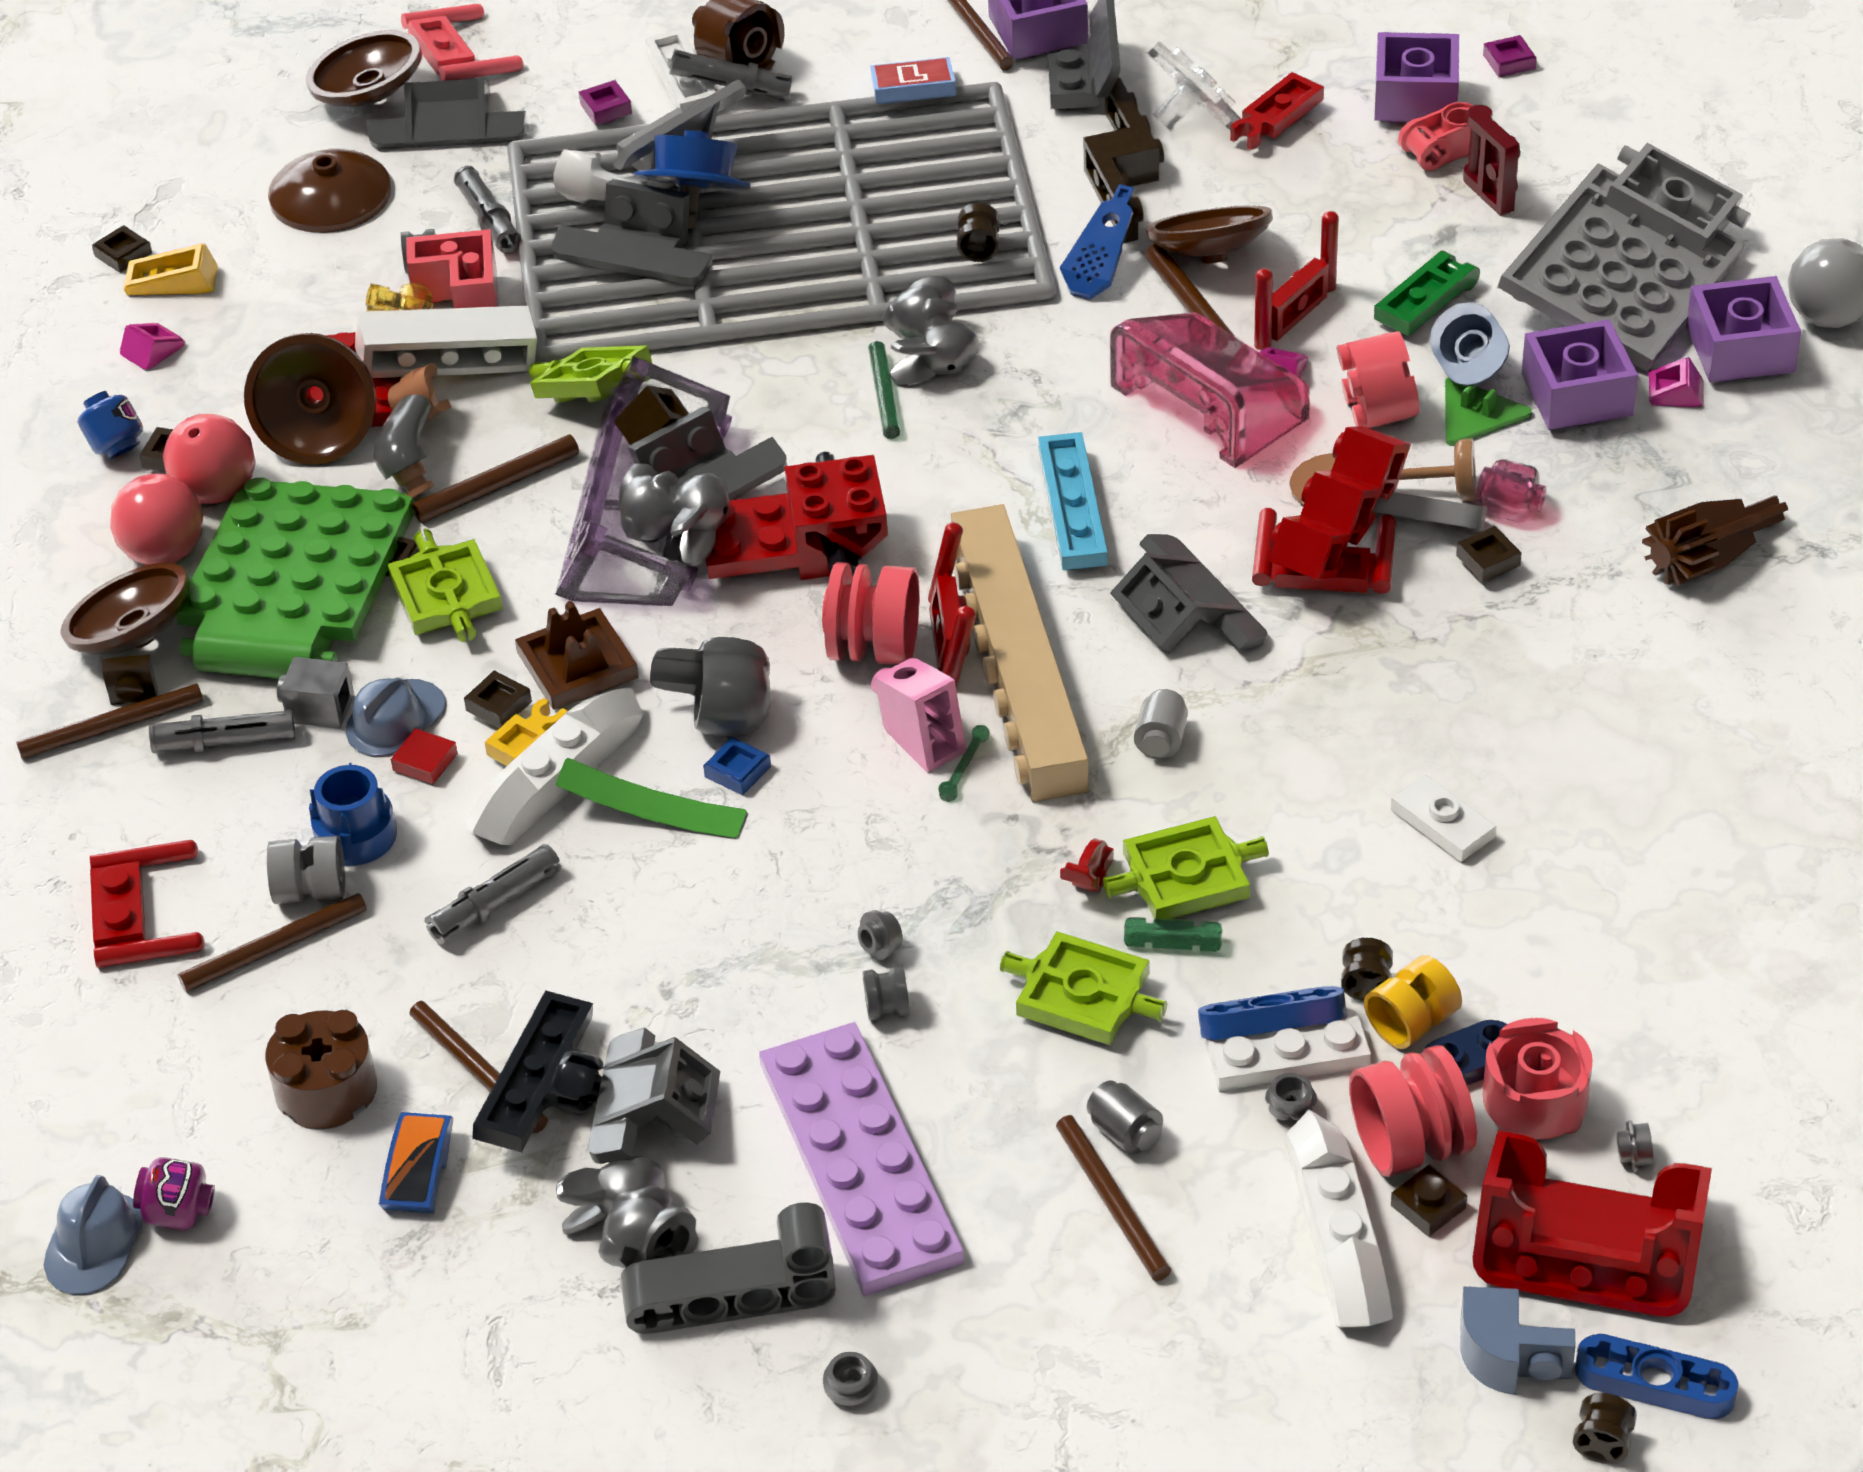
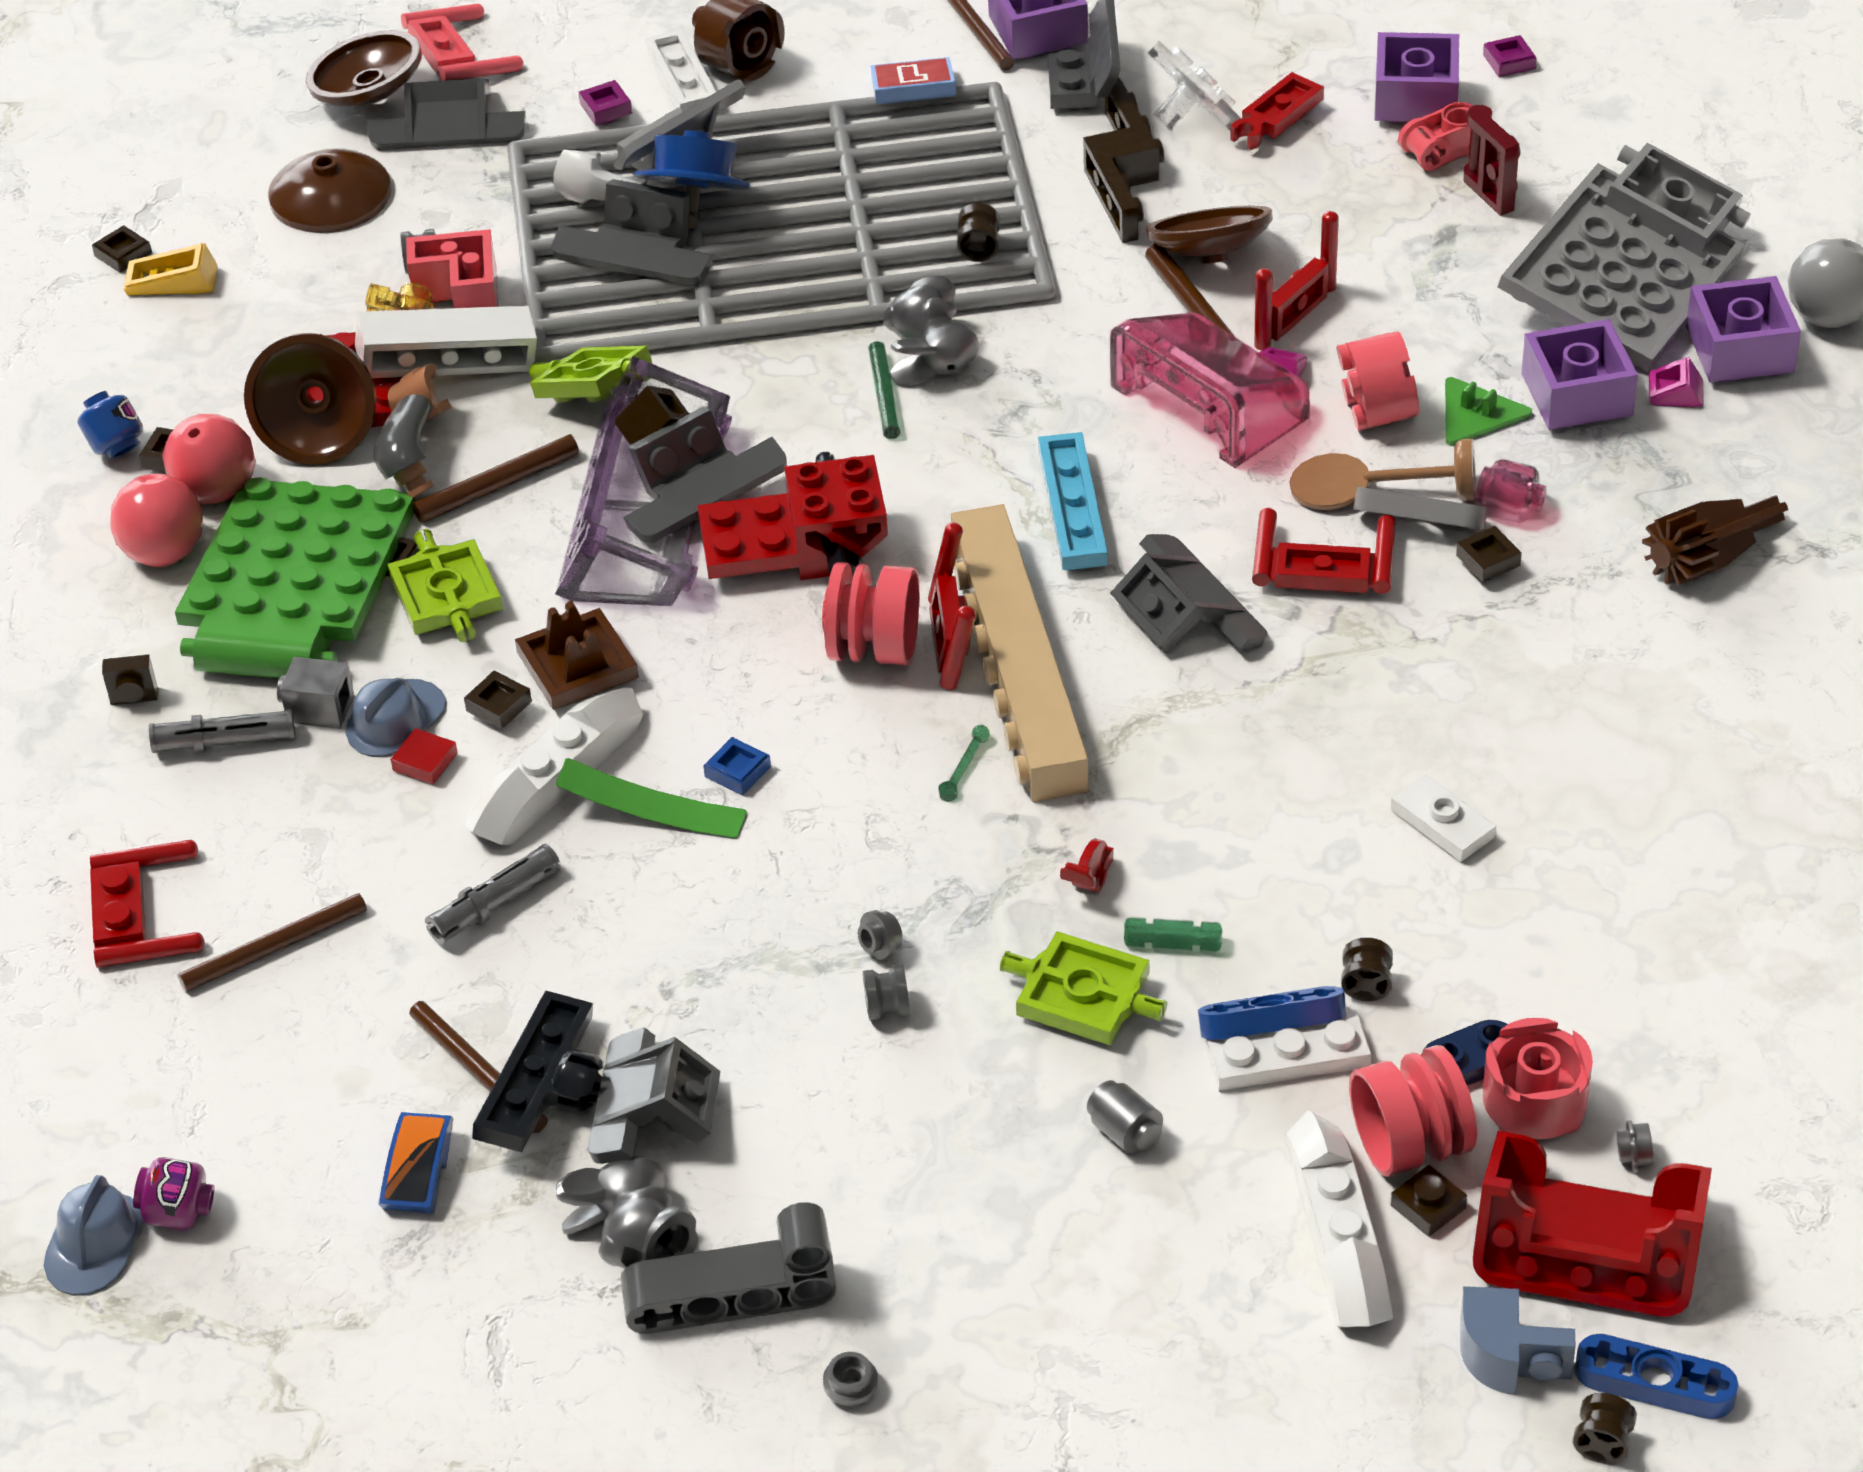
reddish brown bar [16,683,203,759] -> none
reddish brown dish [60,563,190,654] -> none
dark pink slope [120,323,185,369] -> none
reddish brown brick [265,1010,377,1129] -> none
light grey wheel [267,835,345,904] -> none
blue piece [309,763,397,866] -> none
flat silver pin [453,166,521,253] -> none
yellow plate [485,698,567,766] -> none
flat silver animal [619,463,731,566] -> none
dark grey piece [650,637,771,738] -> none
flat silver pin [669,49,792,101] -> none
lavender plate [759,1022,964,1297] -> none
bright pink torso [871,658,967,772] -> none
reddish brown bar [1056,1115,1171,1281] -> none
blue piece [1059,184,1135,300] -> none
lime plate [1103,816,1269,923] -> none
light grey brick [1134,689,1188,759] -> none
flat silver plate [1265,1073,1317,1121] -> none
red brick [1269,426,1411,580] -> none
yellow wheel [1364,955,1462,1049] -> none
green plate [1374,251,1480,336] -> none
piece [1430,302,1510,386] -> none

